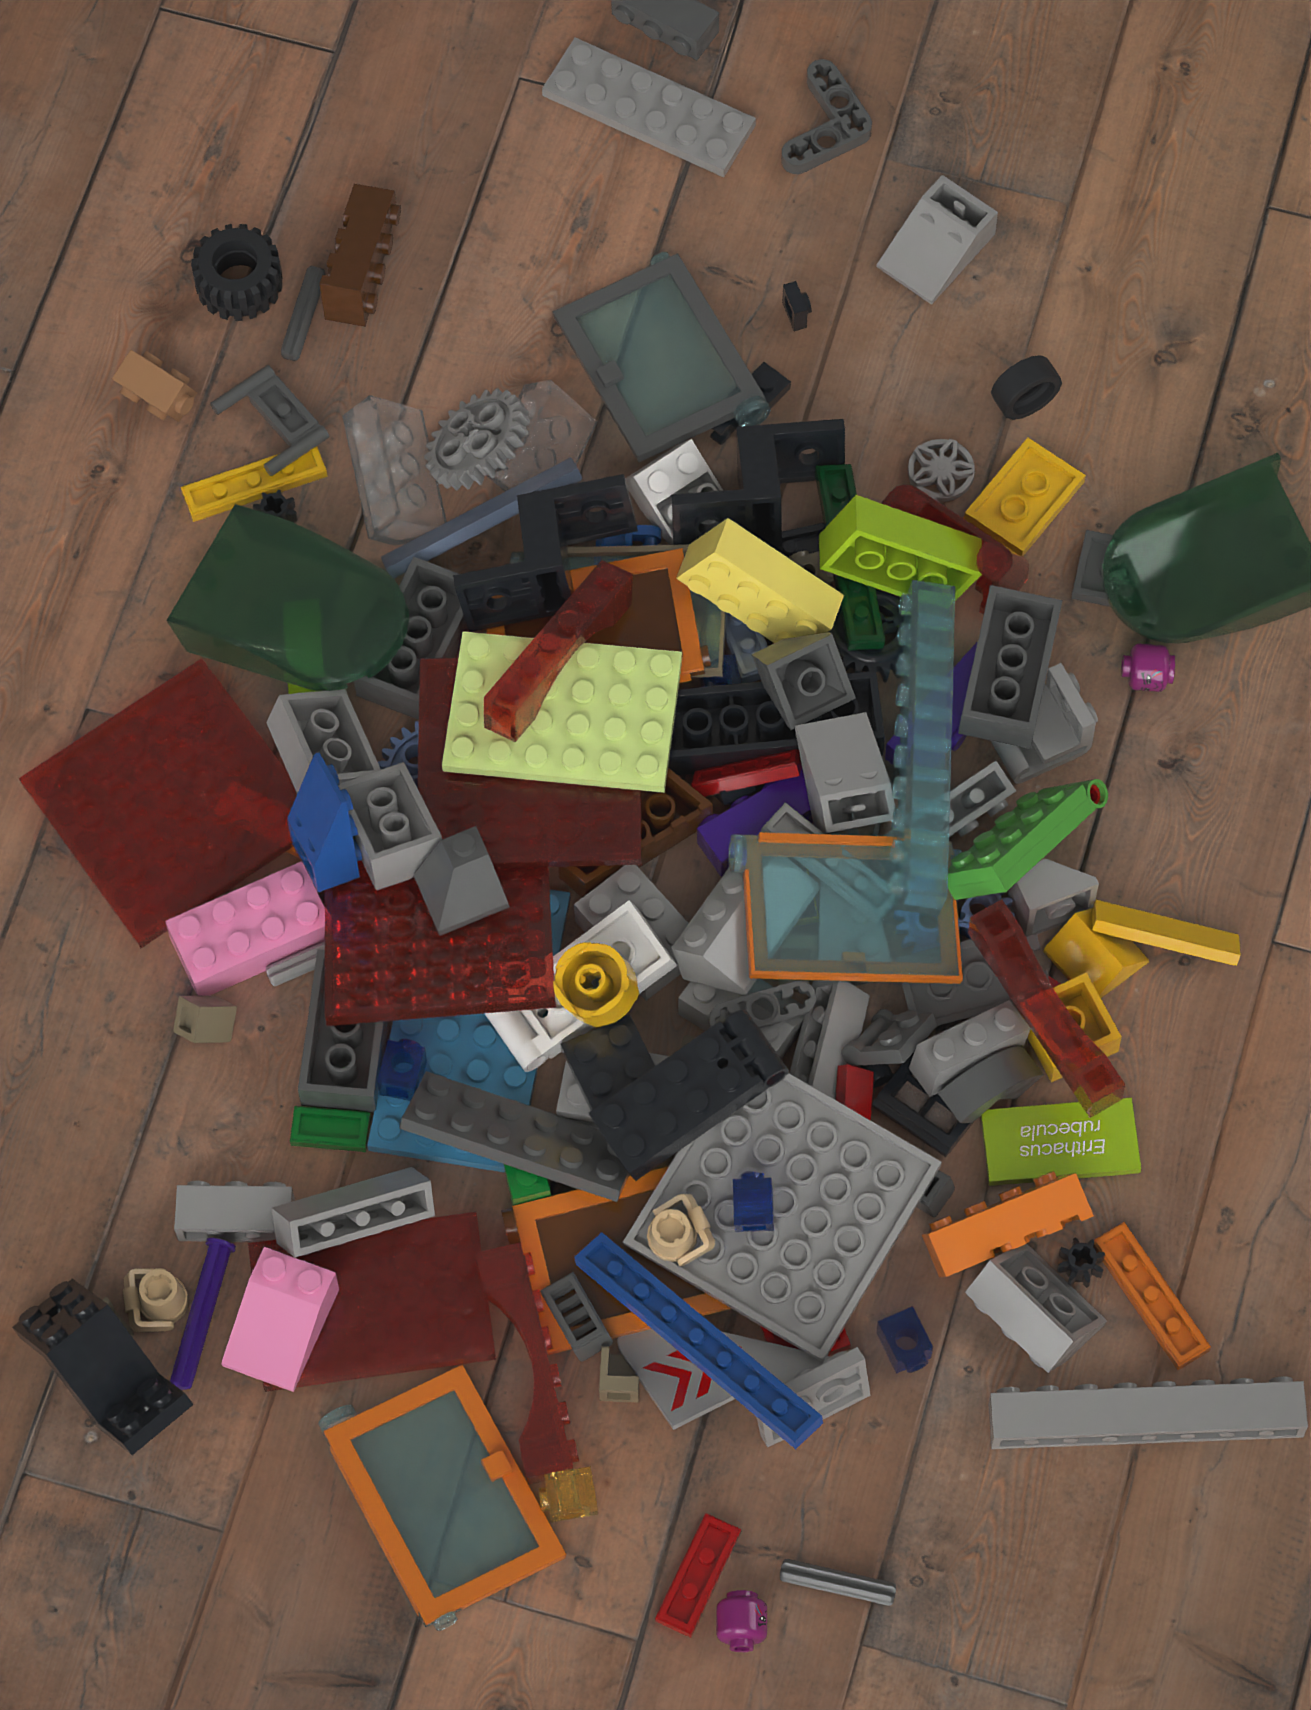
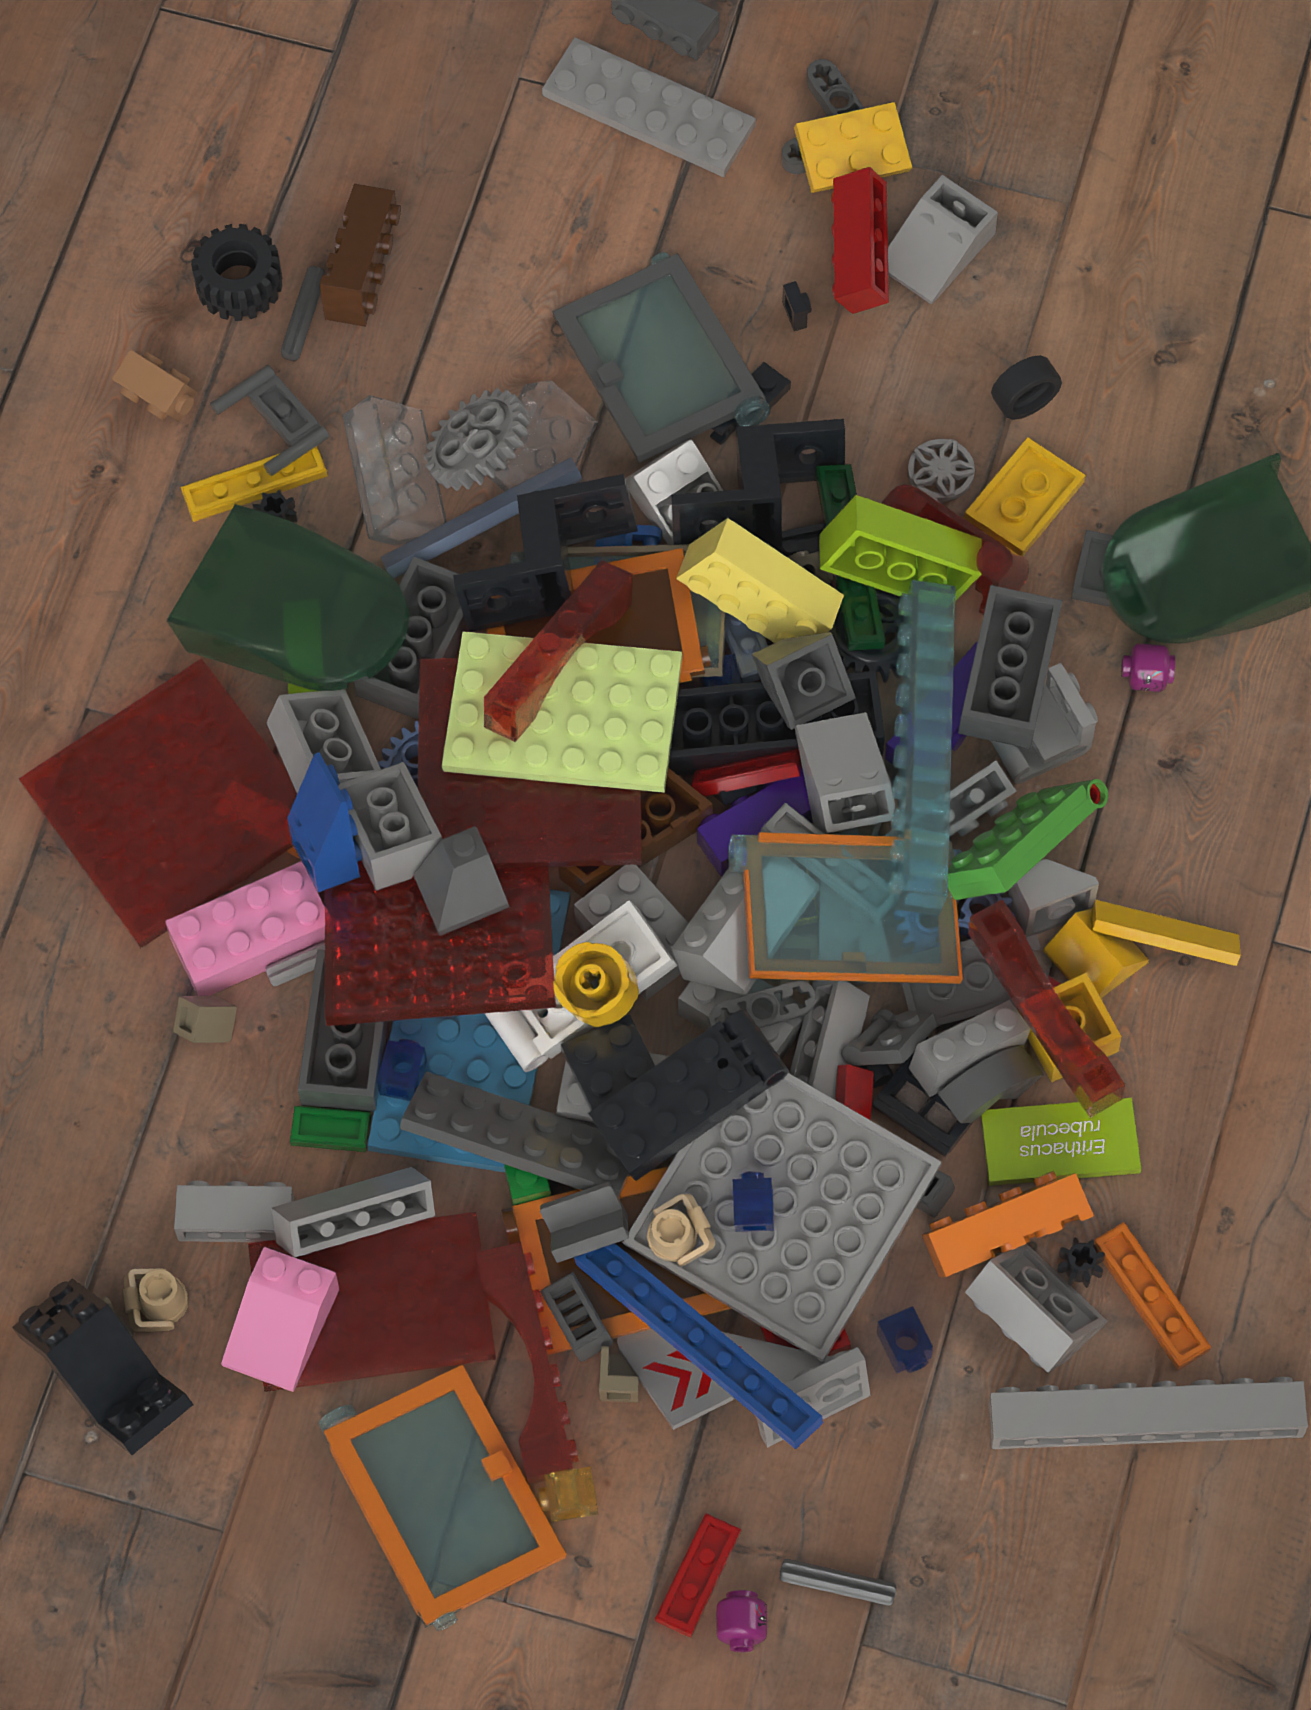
dark purple axle [170,1238,236,1390] -> none
none -> dark grey panel [540,1182,629,1263]
none -> yellow plate [794,102,912,193]
none -> red brick [831,167,889,314]

